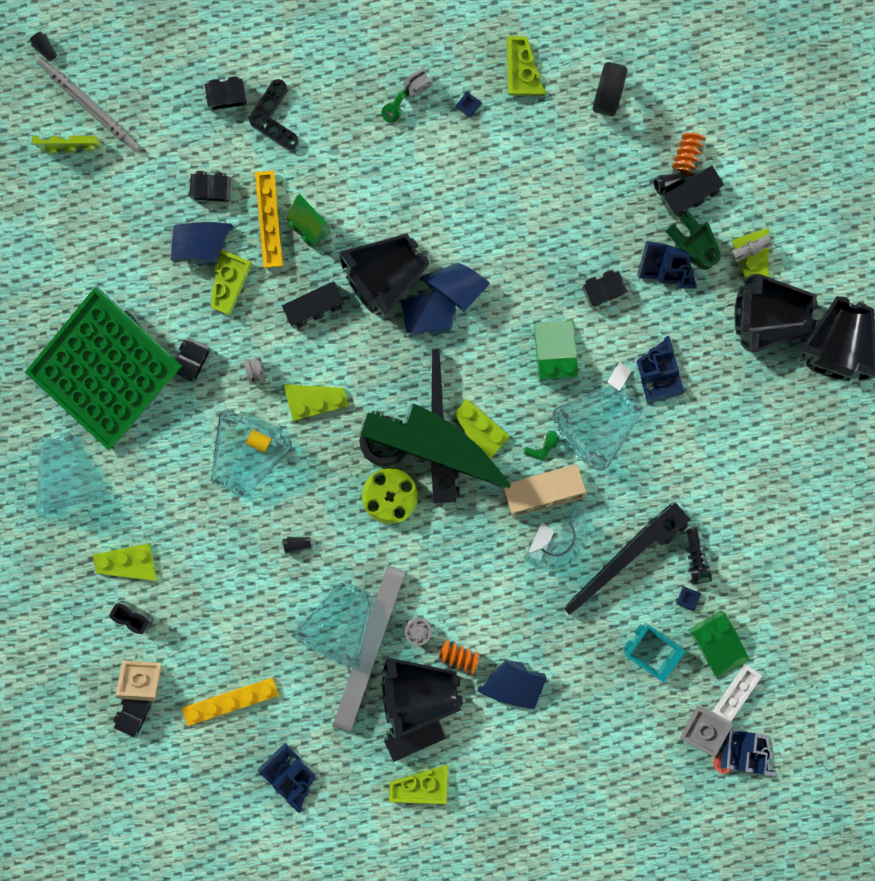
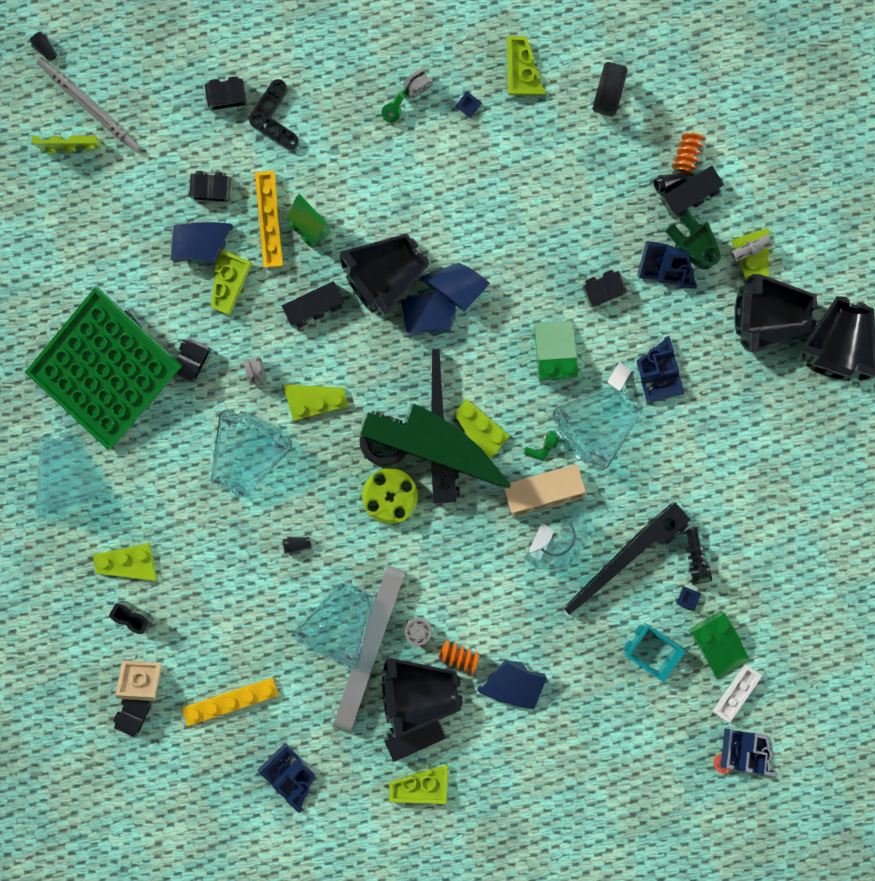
yellow piece [245,429,272,454] -> none
light grey plate [680,704,733,757] -> none

